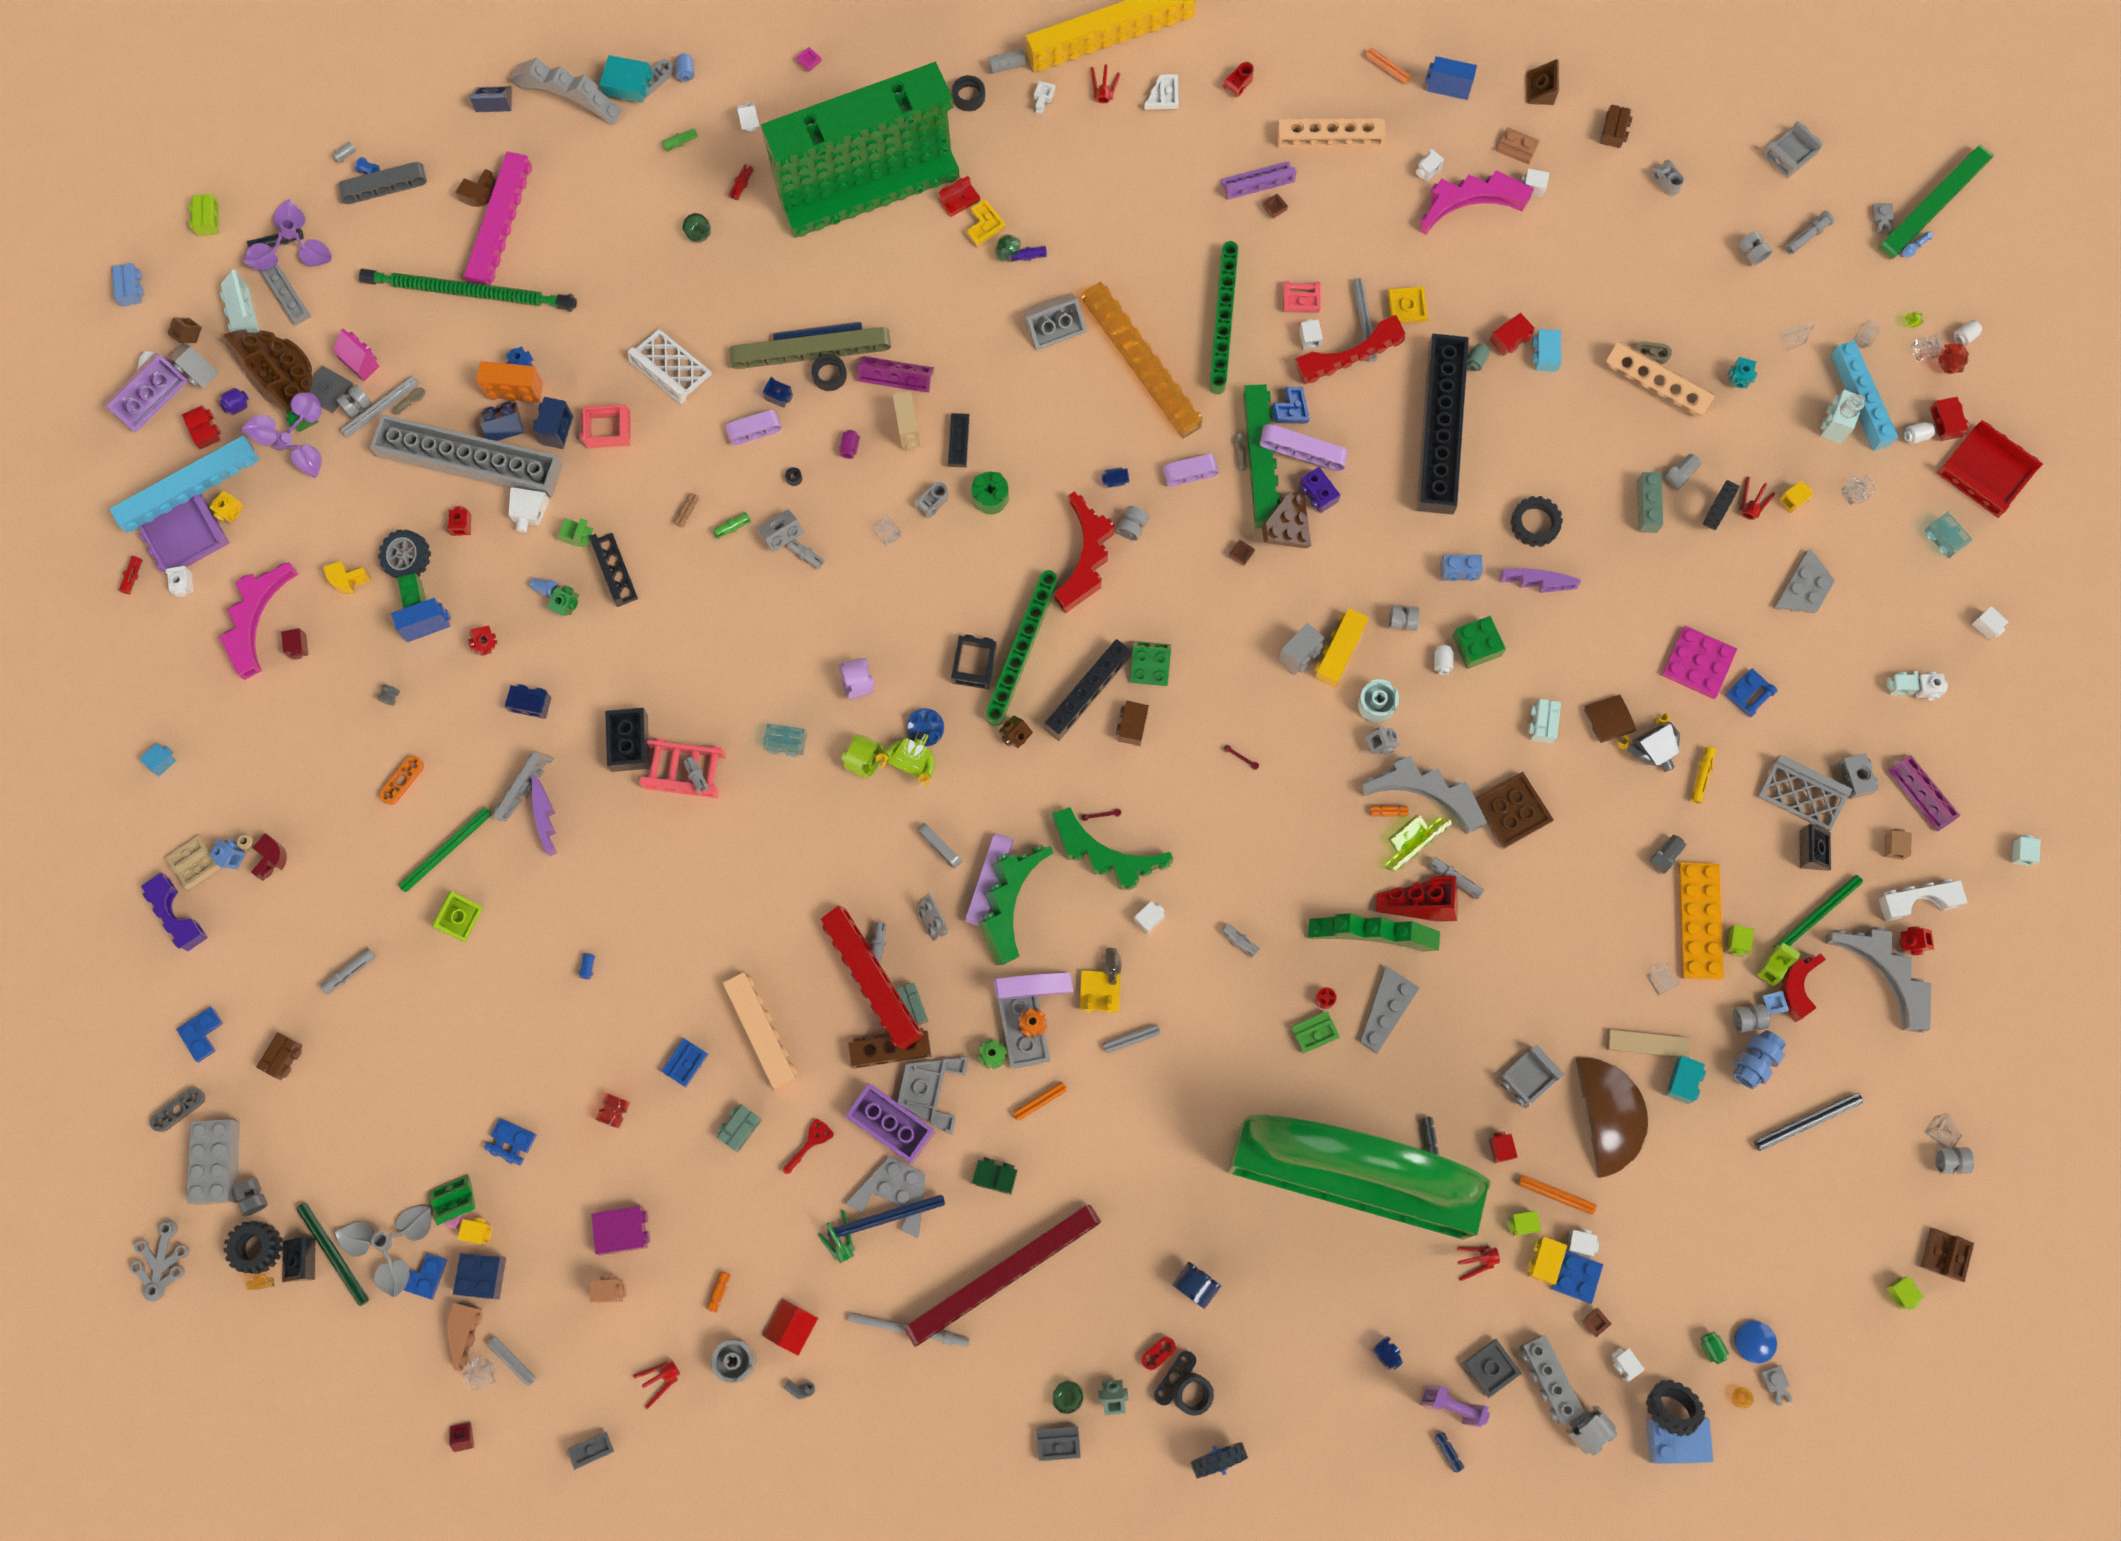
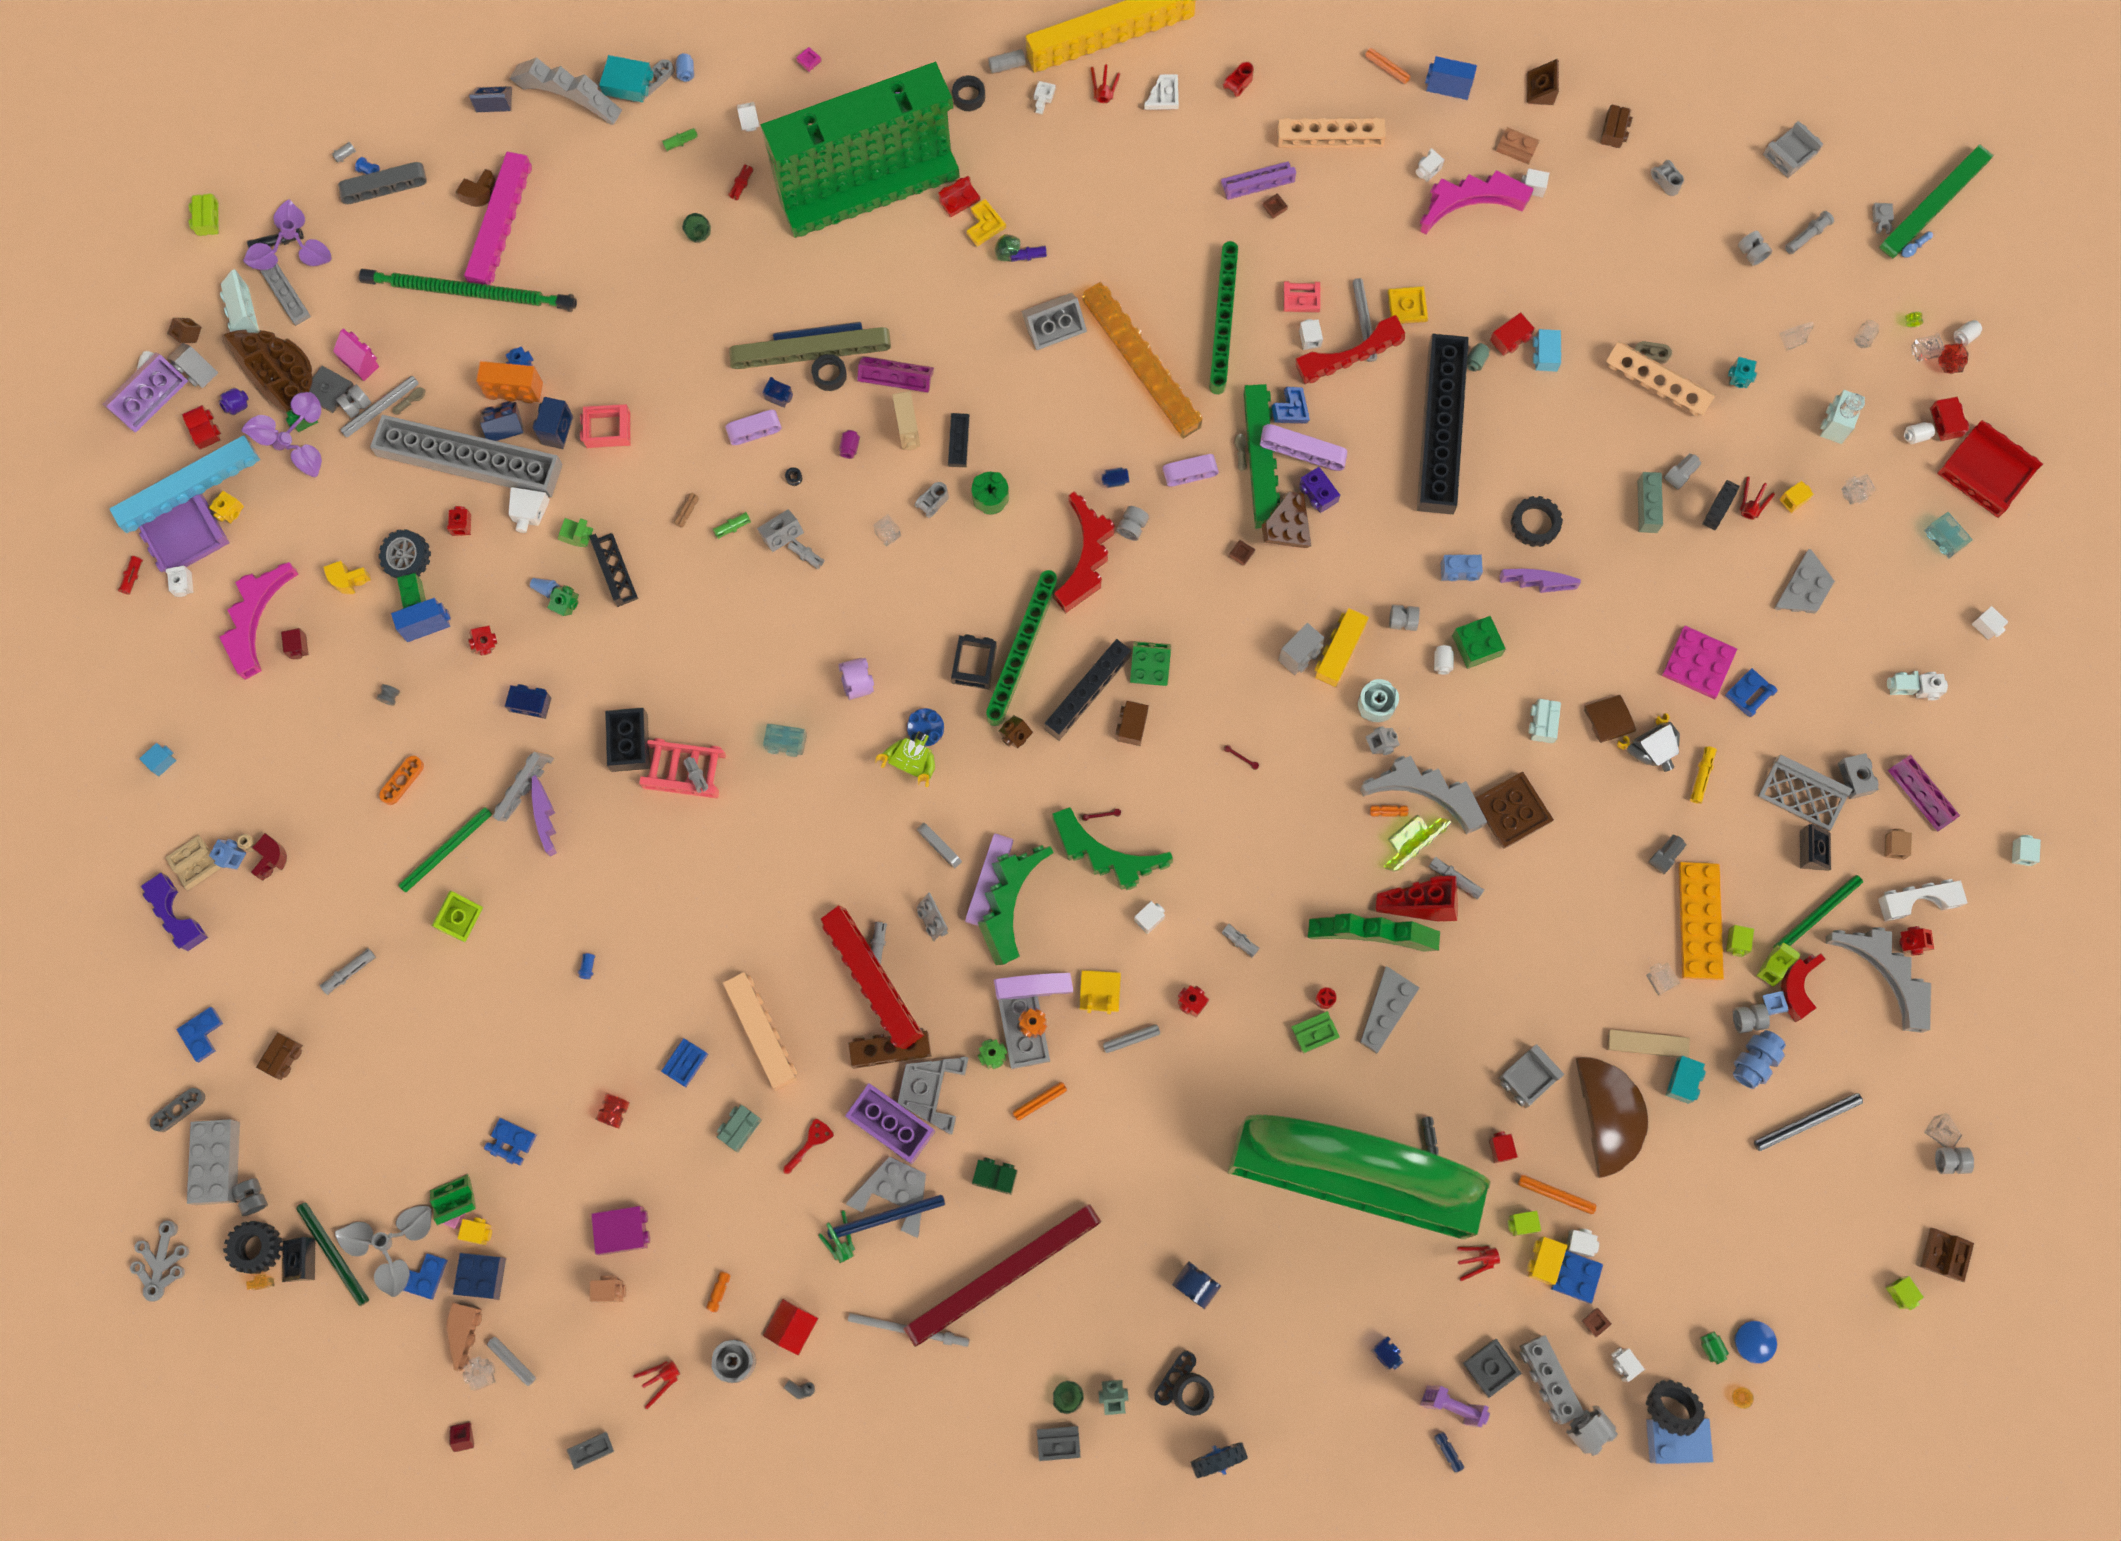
medium blue brick [112,263,144,307] -> none
white fence [628,329,712,405] -> none
lime brick [841,734,884,779] -> none
sand green brick [896,983,929,1026] -> none
clear smoke plant [1102,948,1122,985] -> none
red beam [1142,1337,1176,1370] -> none
light grey plate [1760,1365,1792,1406] -> none
medium azure brick [1830,340,1898,451] -> none
none -> red brick [1177,985,1210,1018]

